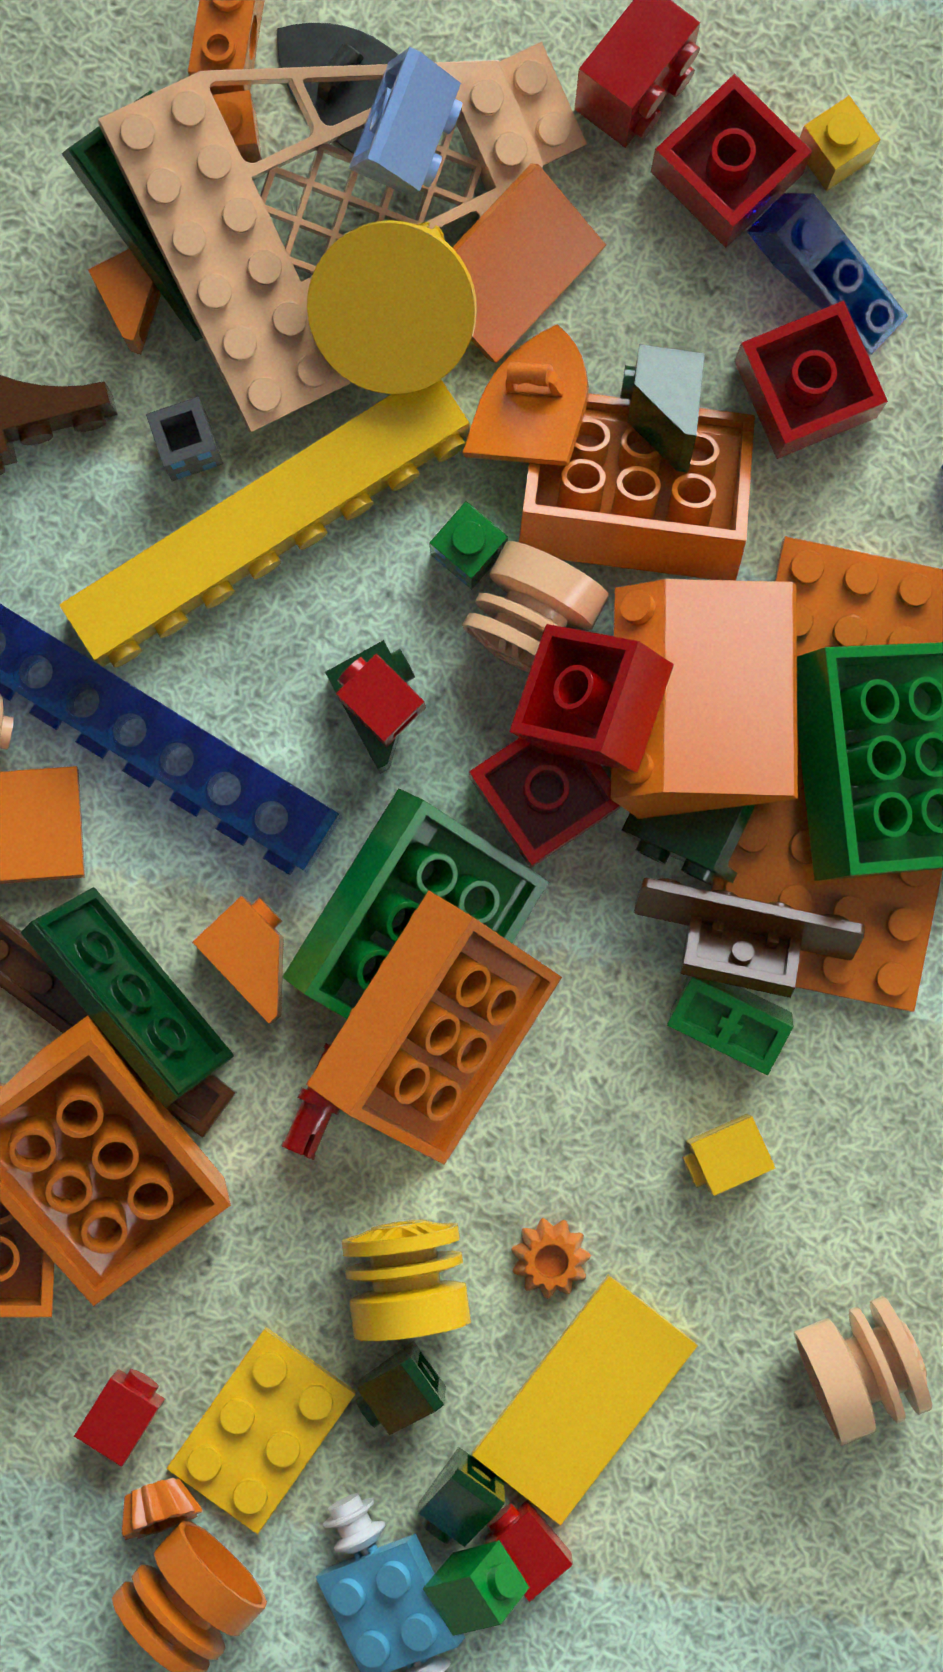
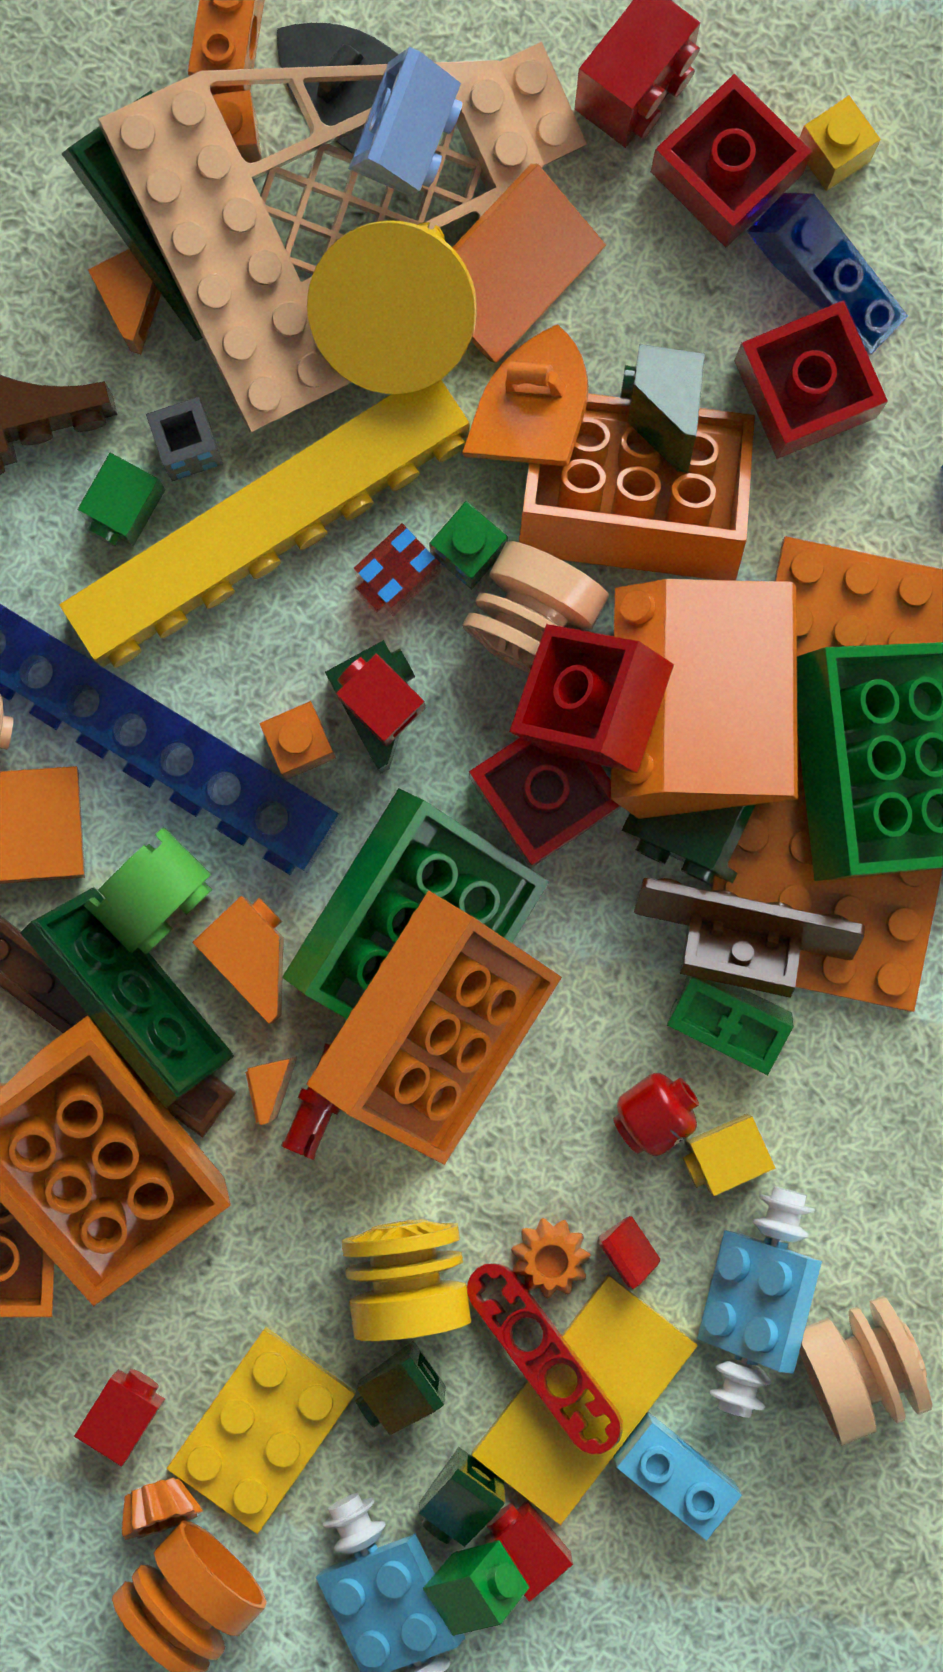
none -> green brick [77,452,165,546]
none -> bright green brick [84,827,213,955]
none -> orange slope [245,1056,297,1125]
none -> orange brick [259,701,337,780]
none -> clear red brick [353,523,441,617]
none -> red beam [467,1263,623,1454]
none -> red slope [598,1216,660,1289]
none -> red head [613,1073,699,1156]
none -> medium azure brick [613,1412,742,1541]
none -> medium azure plate [697,1187,822,1418]

